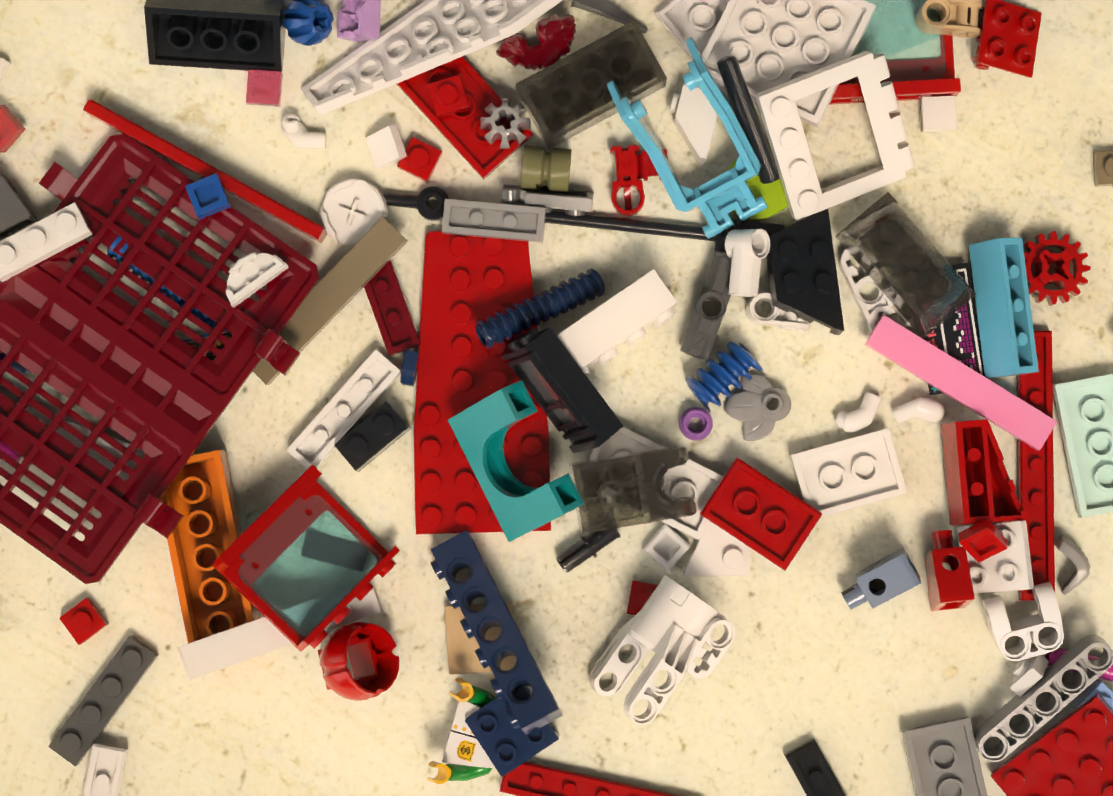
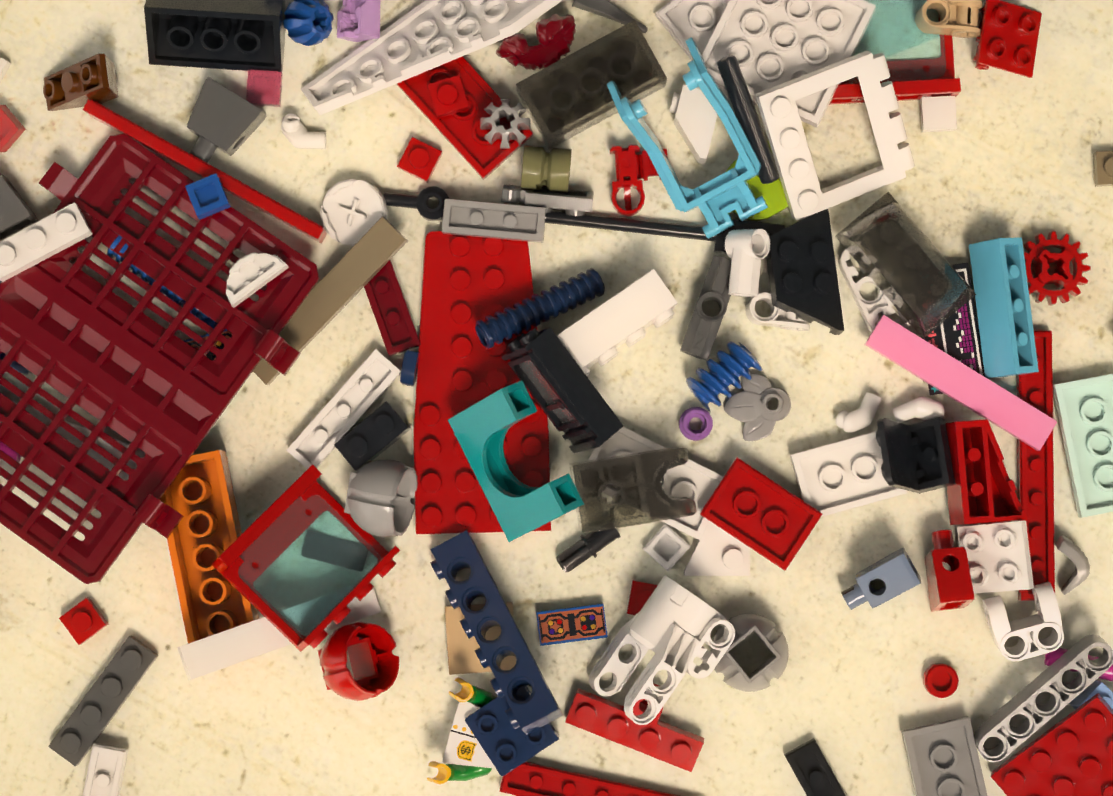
white tile [366,125,407,169] -> none
red plate [958,518,1007,563] -> none
white plate [1010,655,1049,697] -> none
none -> reddish brown slope [43,53,119,111]
none -> dark grey torso [187,77,267,163]
none -> light grey piece [344,459,418,537]
none -> tile [536,603,608,646]
none -> red plate [565,683,704,772]
none -> light grey piece [710,614,789,692]
none -> black bracket [876,417,955,494]
none -> red tile [923,663,959,698]

